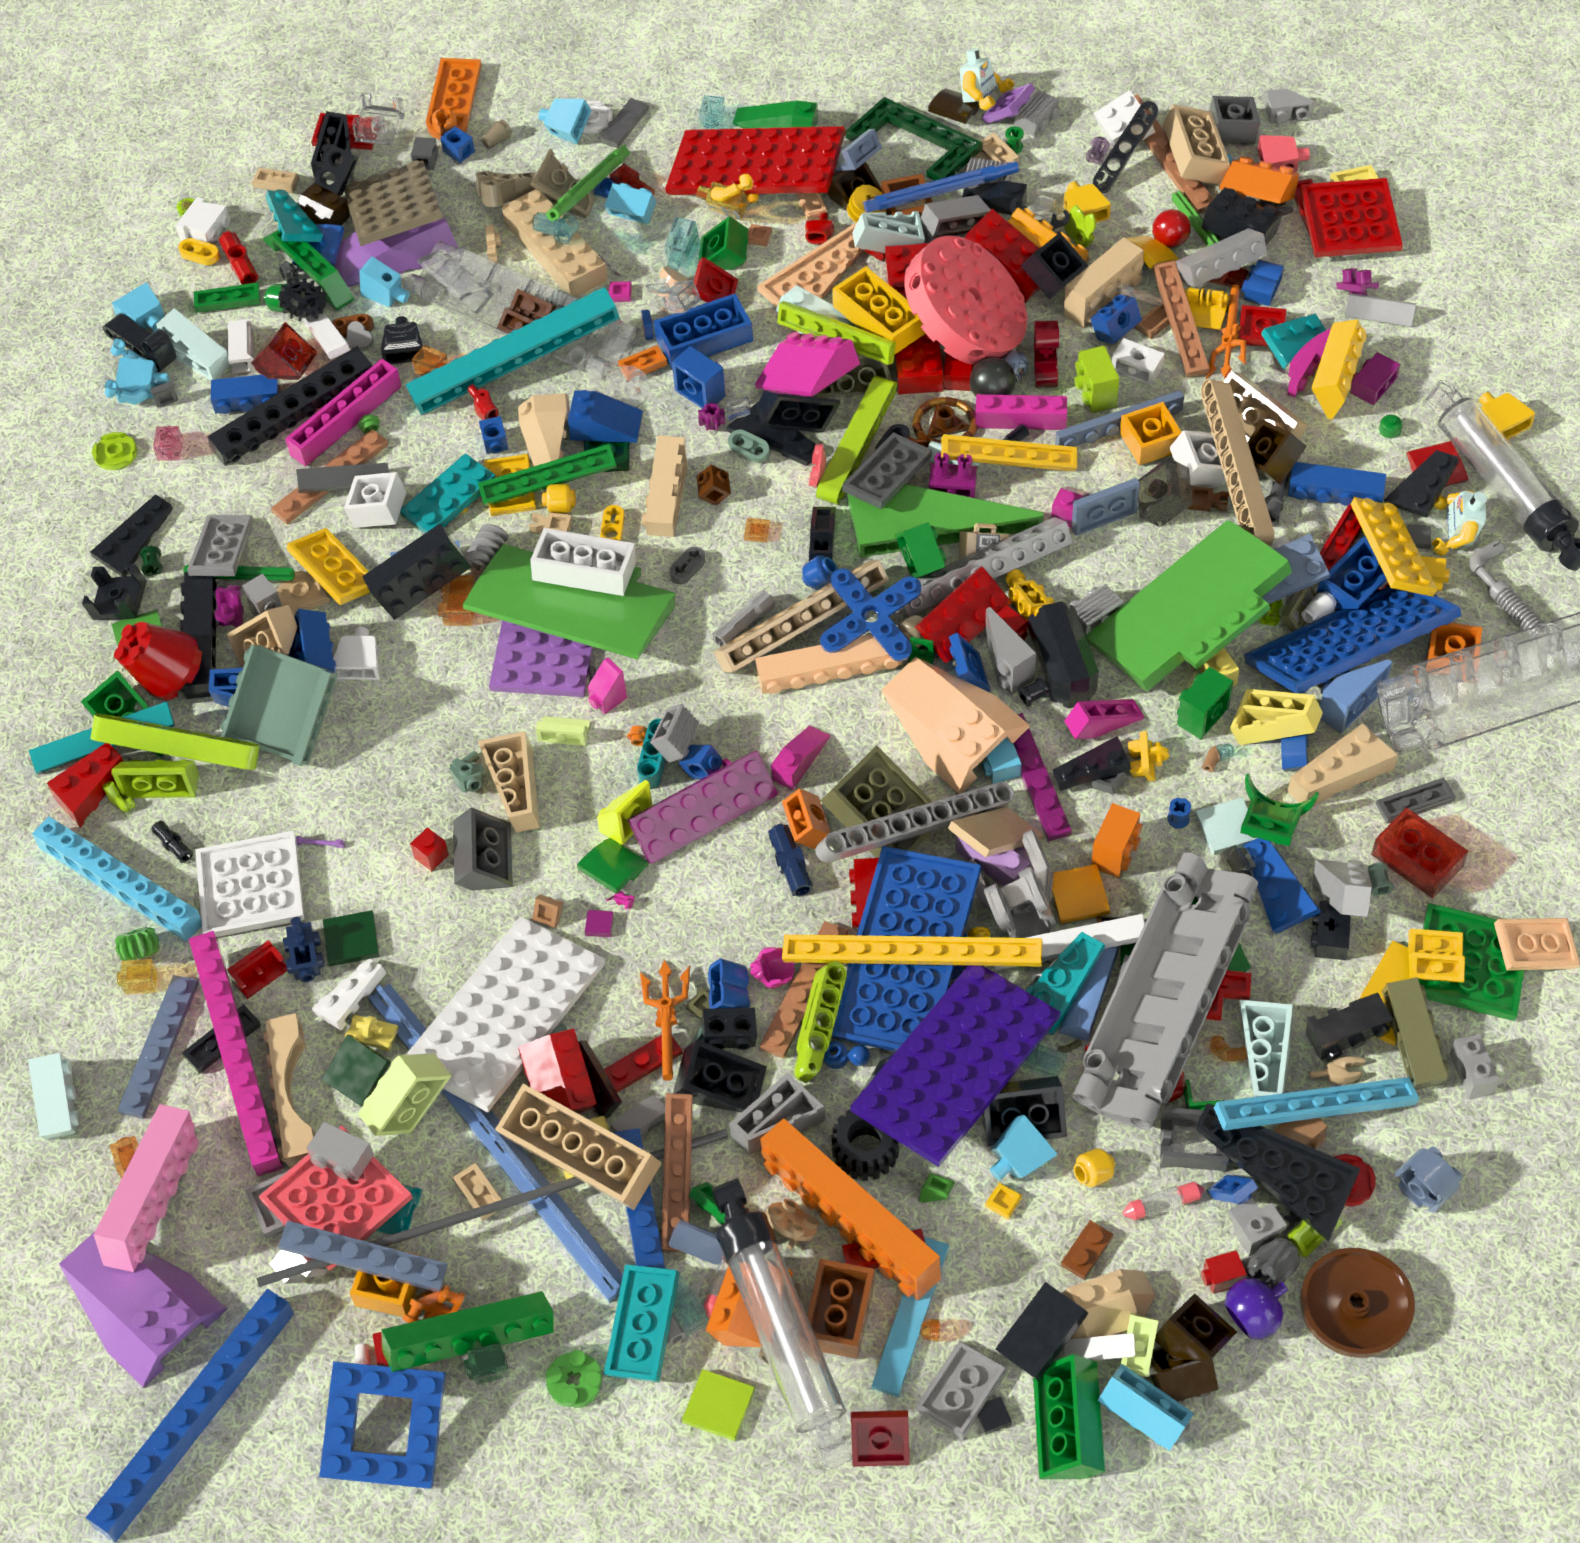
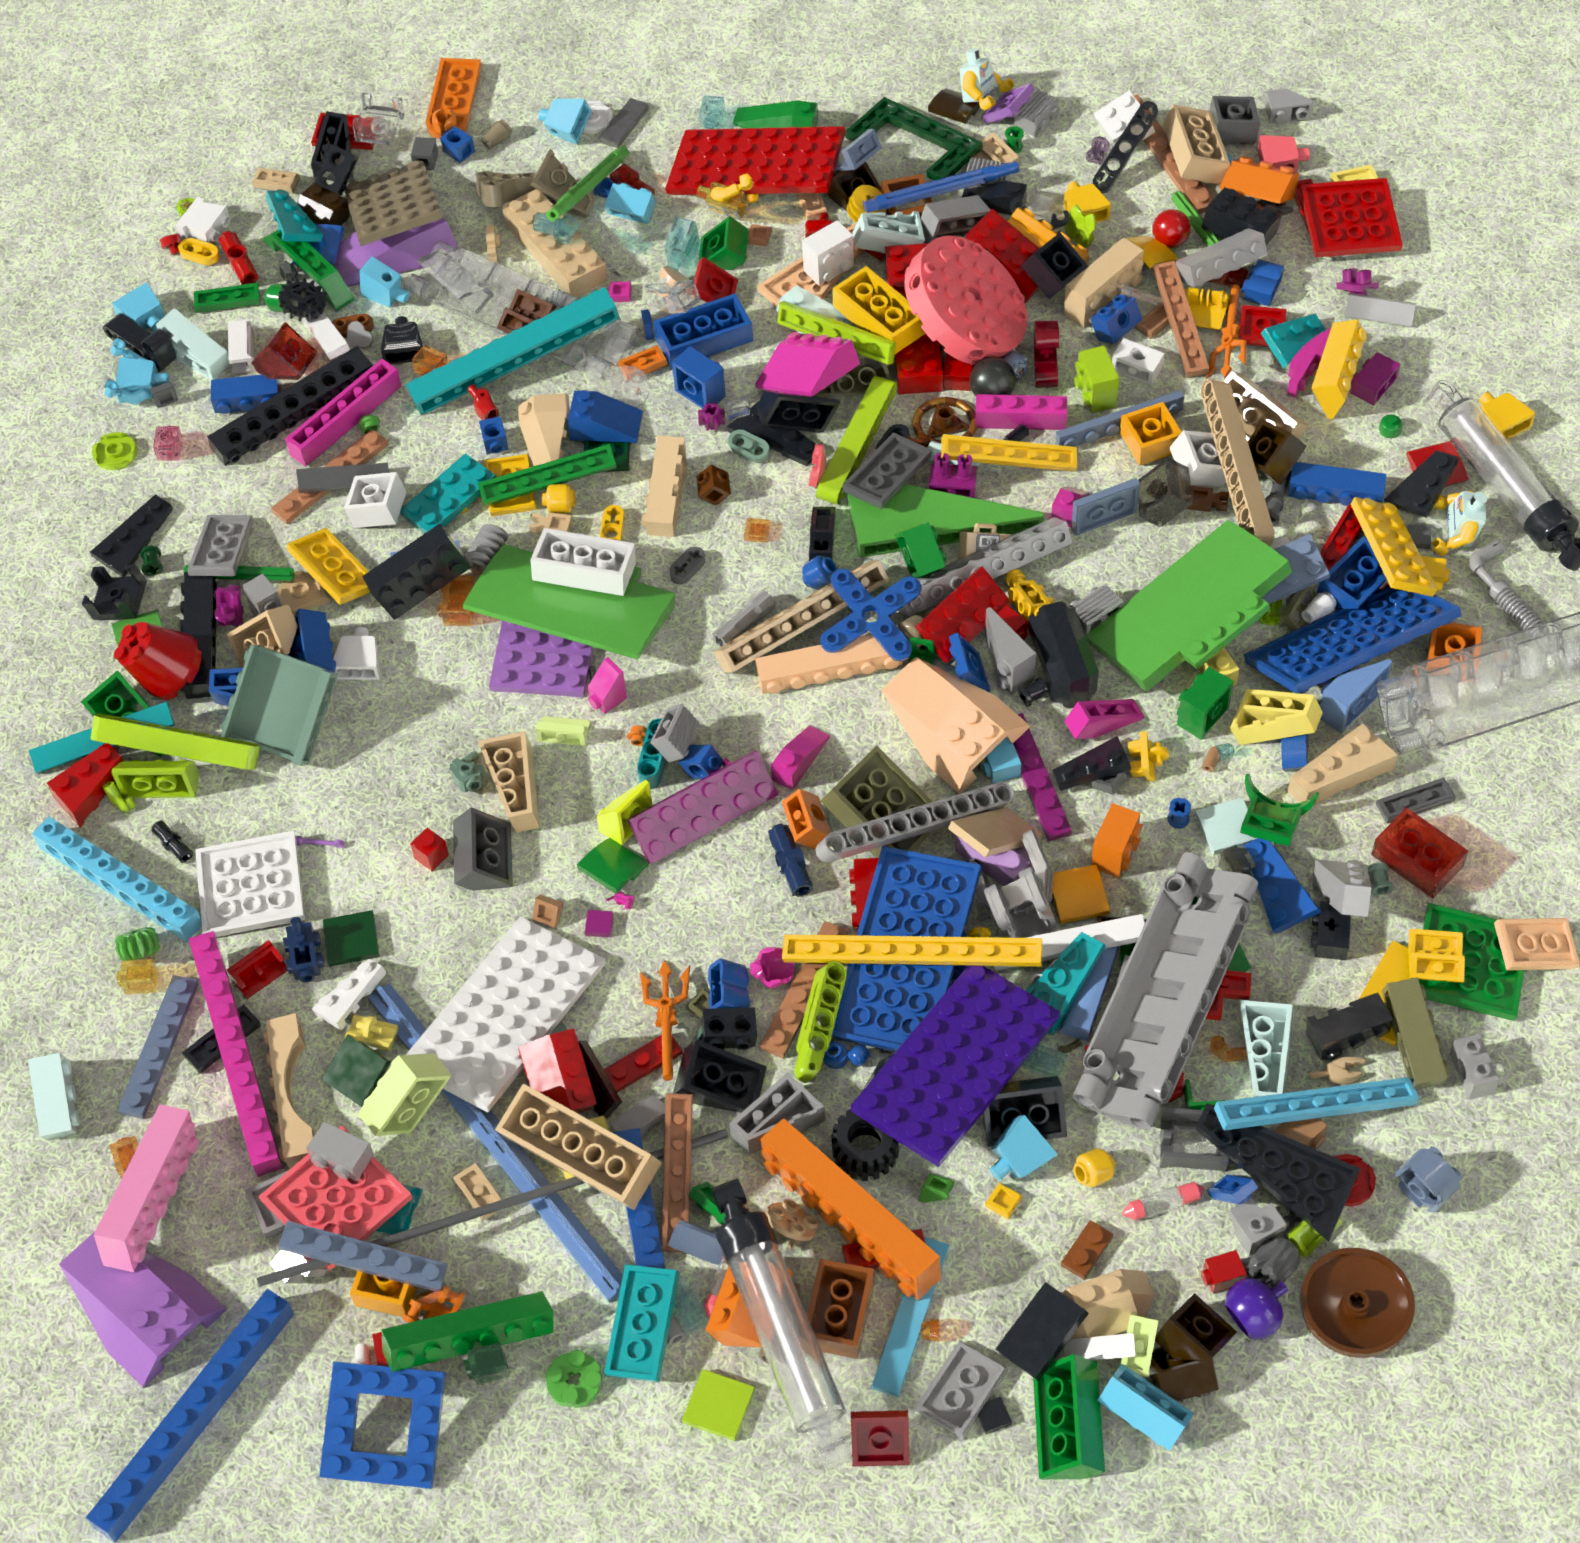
none -> red tile [159,233,182,255]
none -> white brick [802,220,854,286]

